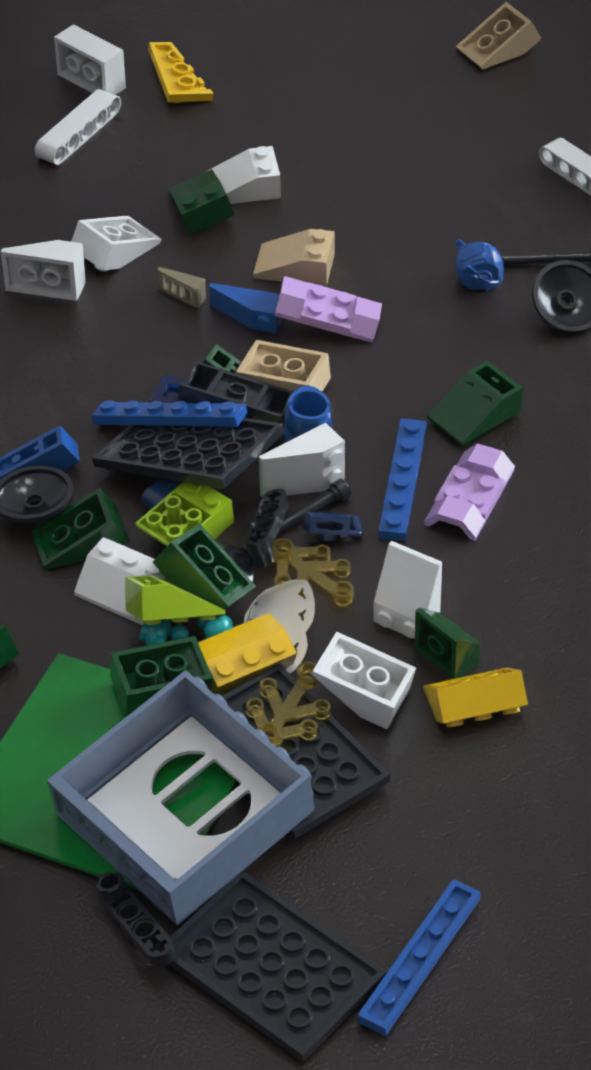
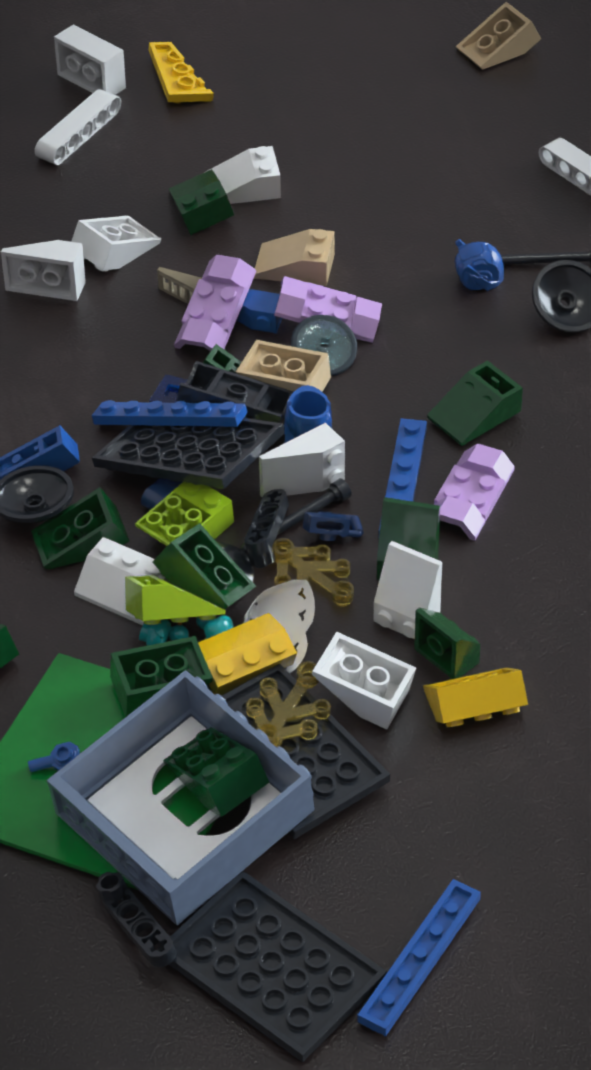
none -> blue piece [28,741,80,772]
none -> dark green slope [163,727,270,817]
none -> lavender piece [174,255,256,351]
none -> clear light blue wheel [291,315,357,376]
none -> dark green slope [376,497,440,580]

